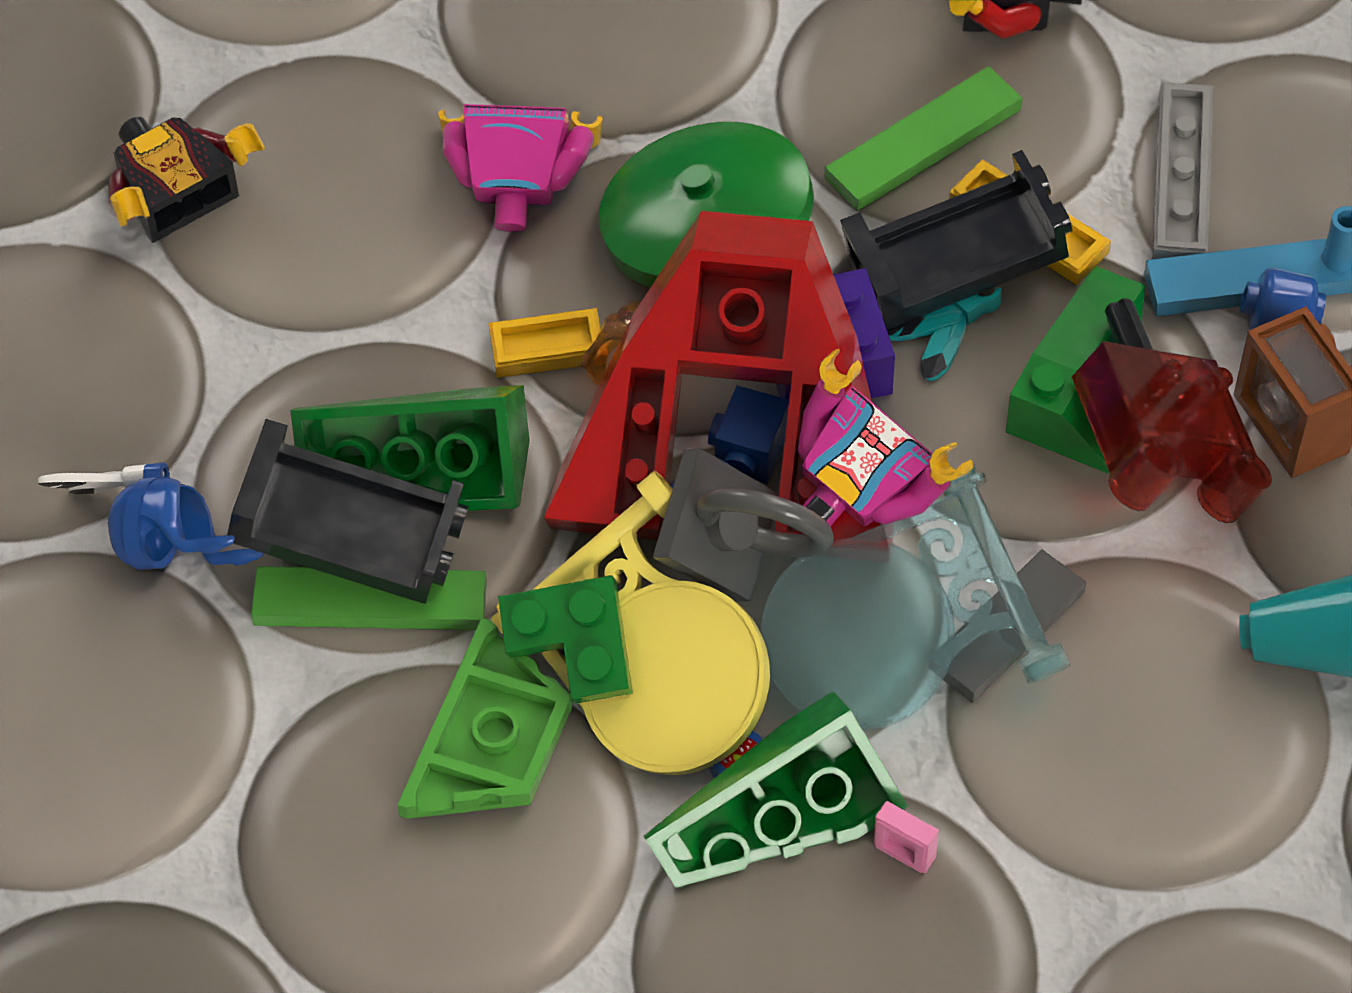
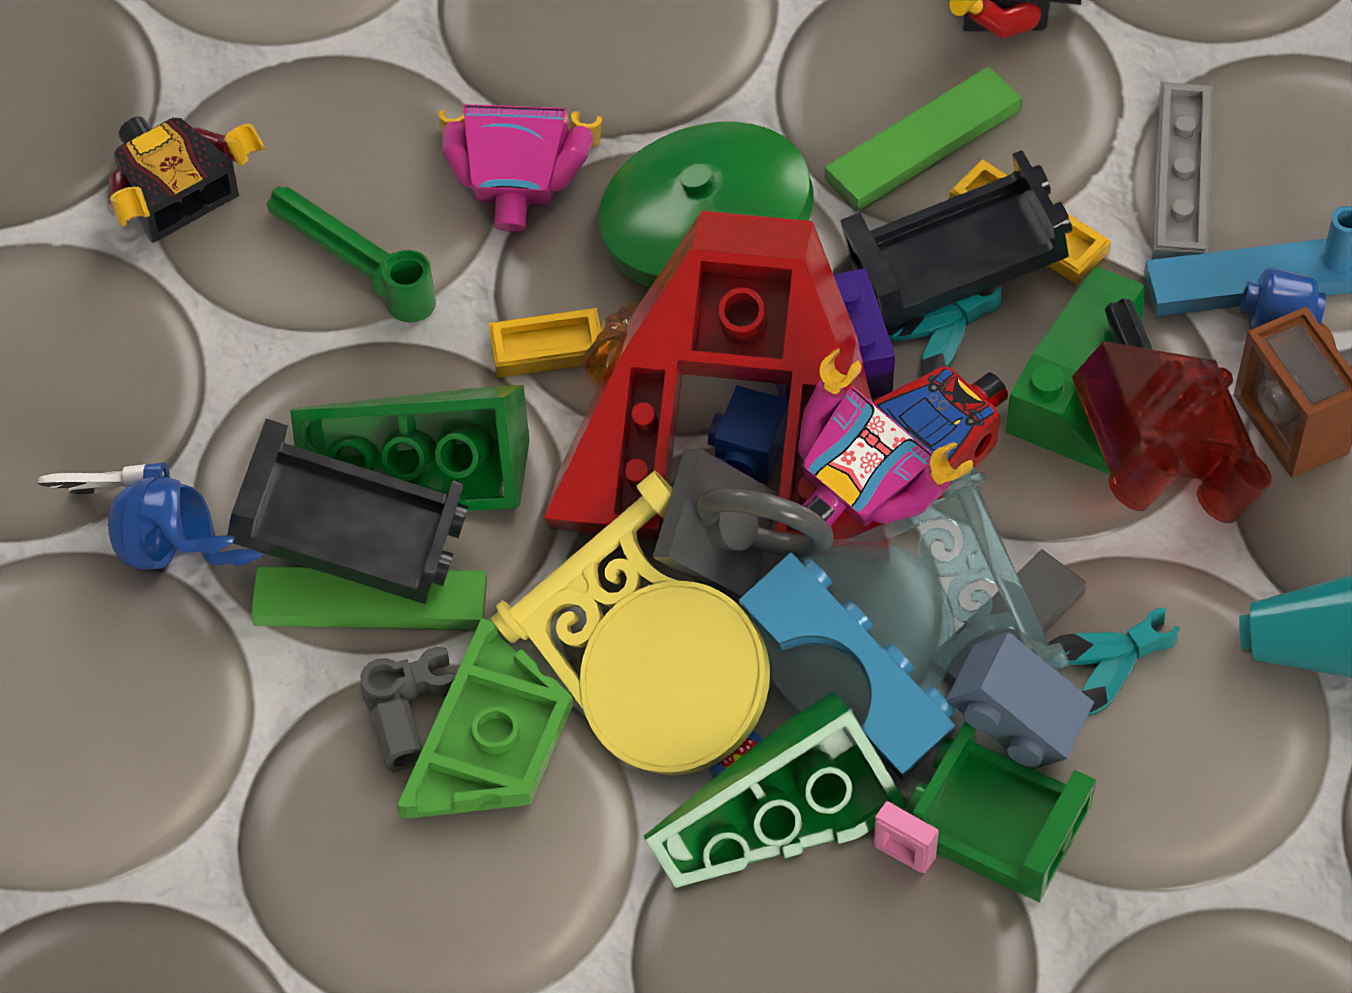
green plate [498,575,633,704] -> none
none -> green axle [266,186,436,322]
none -> dark grey bar [360,647,455,772]
none -> dark azure arch [739,552,955,781]
none -> torso [872,366,1008,502]
none -> green panel [906,722,1096,903]
none -> sand blue brick [946,632,1094,769]
none -> teal piece [1043,608,1180,715]

